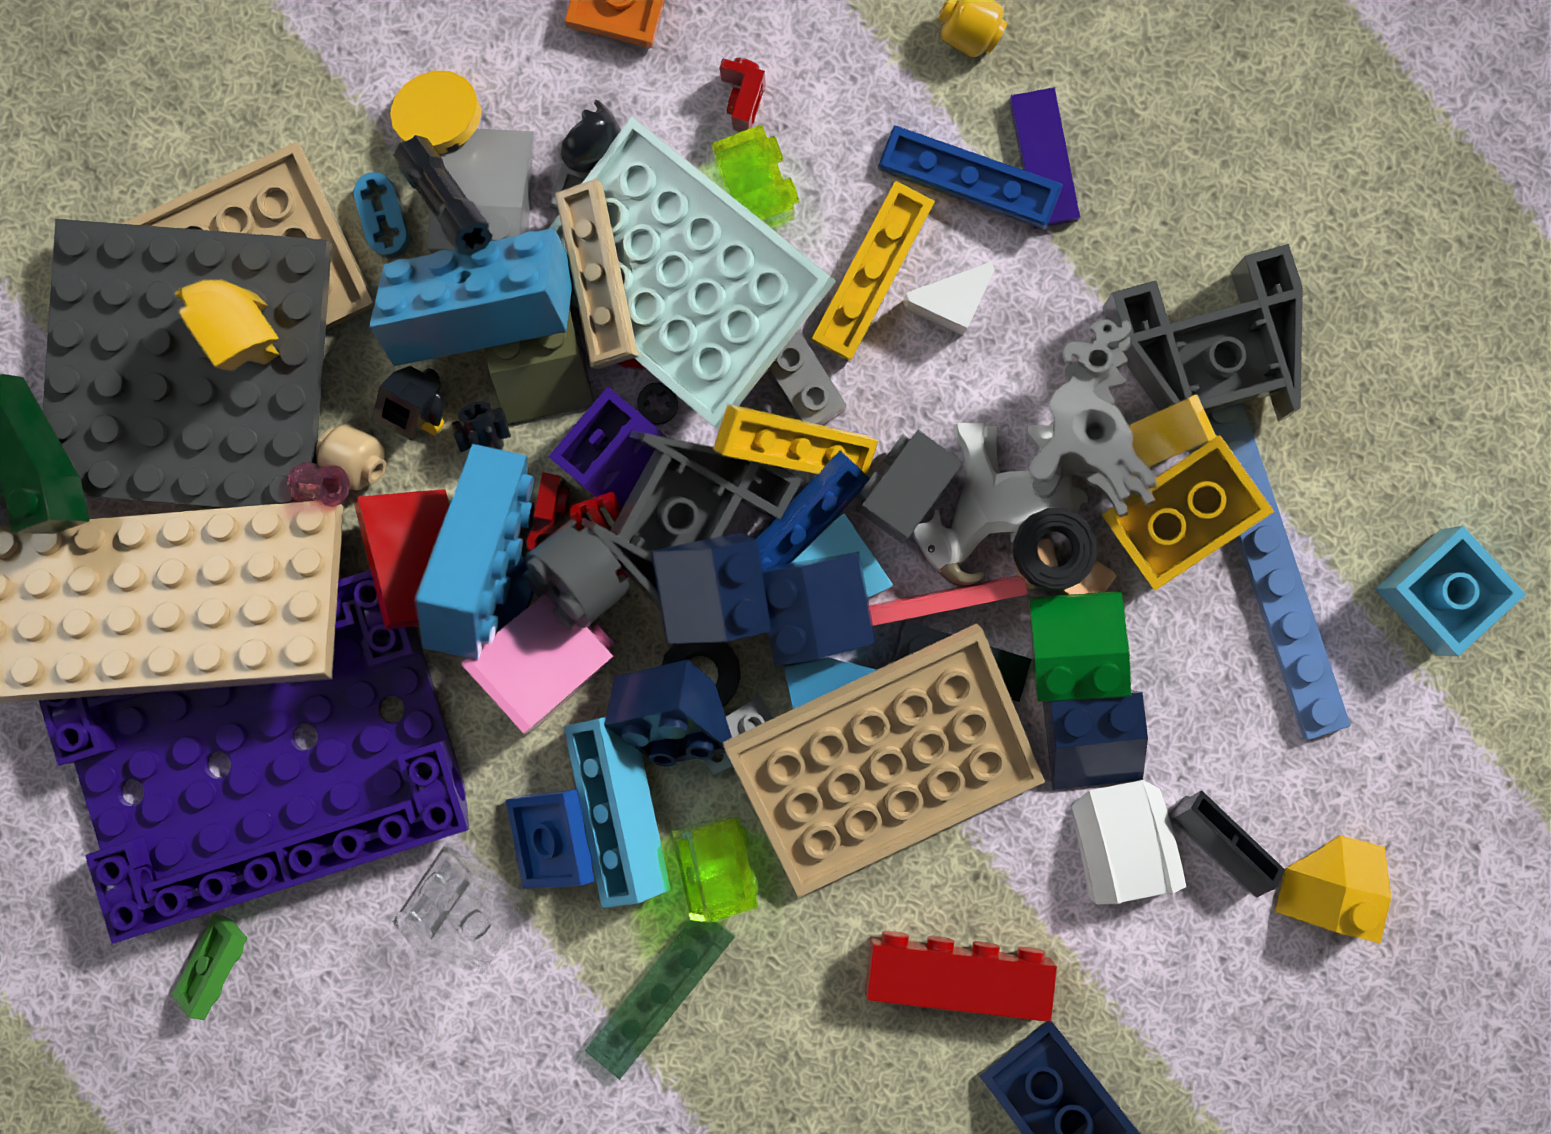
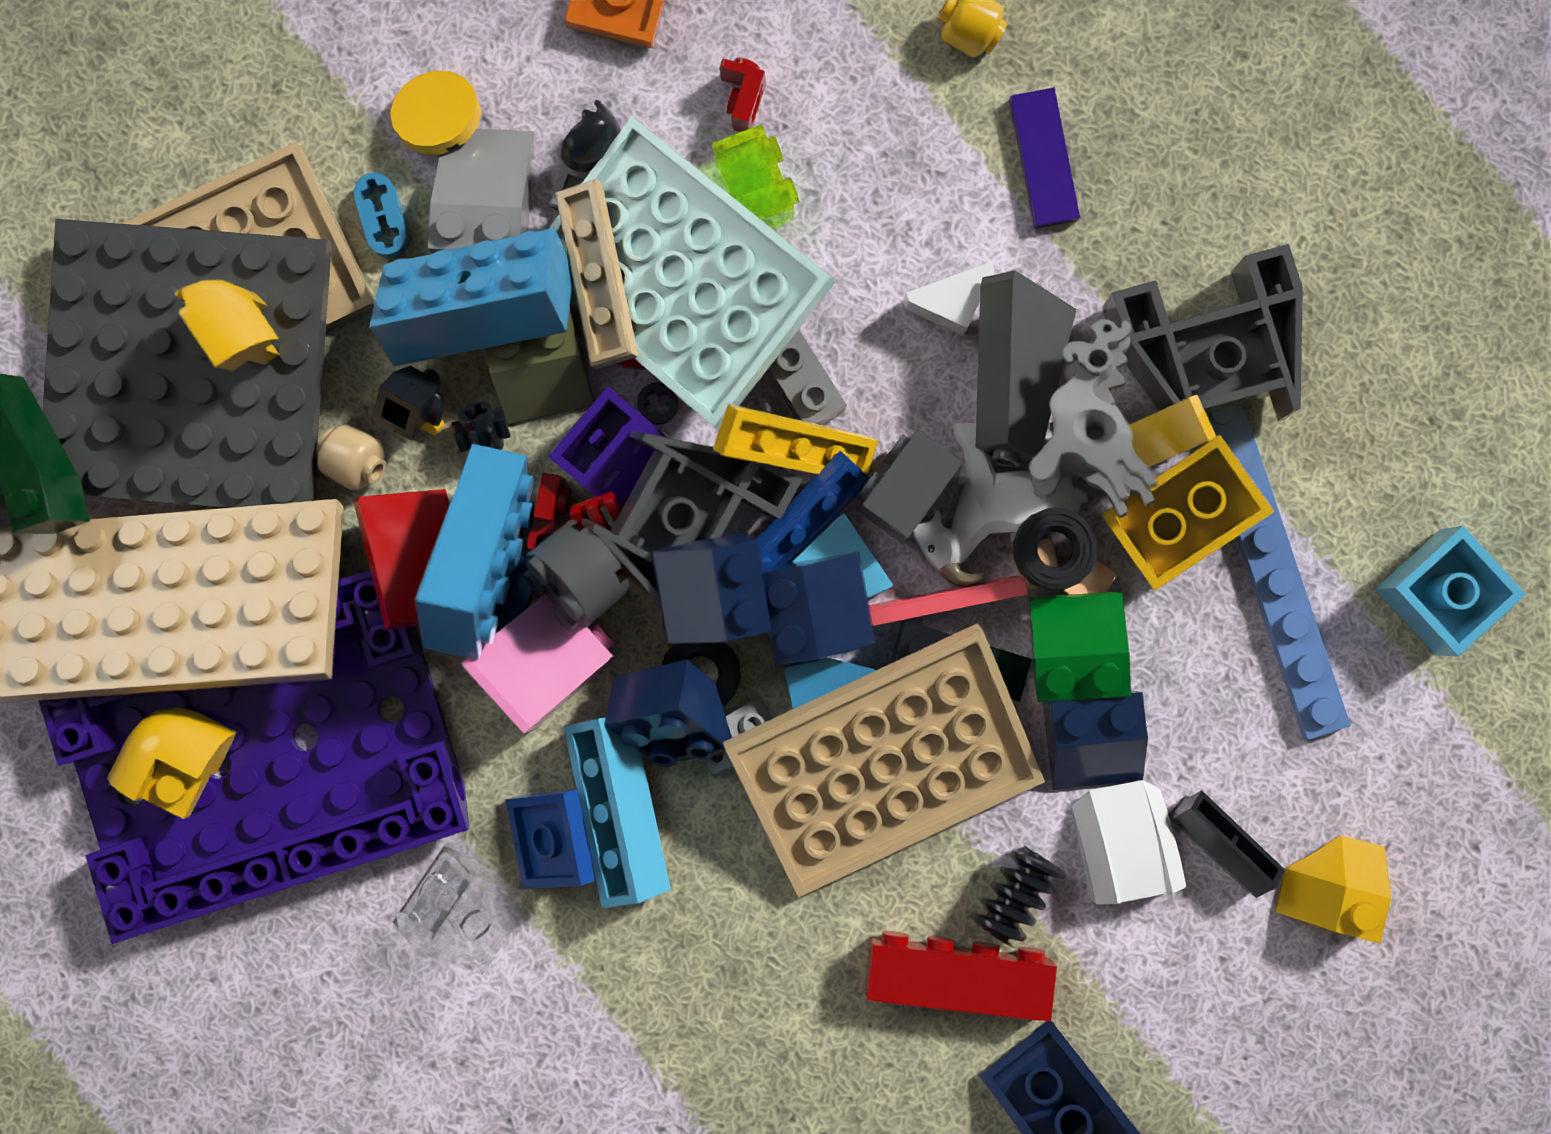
bright green plate [172,914,248,1020] -> none
clear pink bush [287,462,350,507] -> none
black axle [393,135,493,256] -> none
clear green tile [585,907,735,1080] -> none
clear neon green brick [671,817,759,923] -> none
yellow plate [811,181,935,362] -> none
blue tile [878,125,1063,230] -> none
none -> yellow brick [107,707,237,819]
none -> black piece [970,845,1066,948]
none -> dark grey slope [975,270,1077,468]

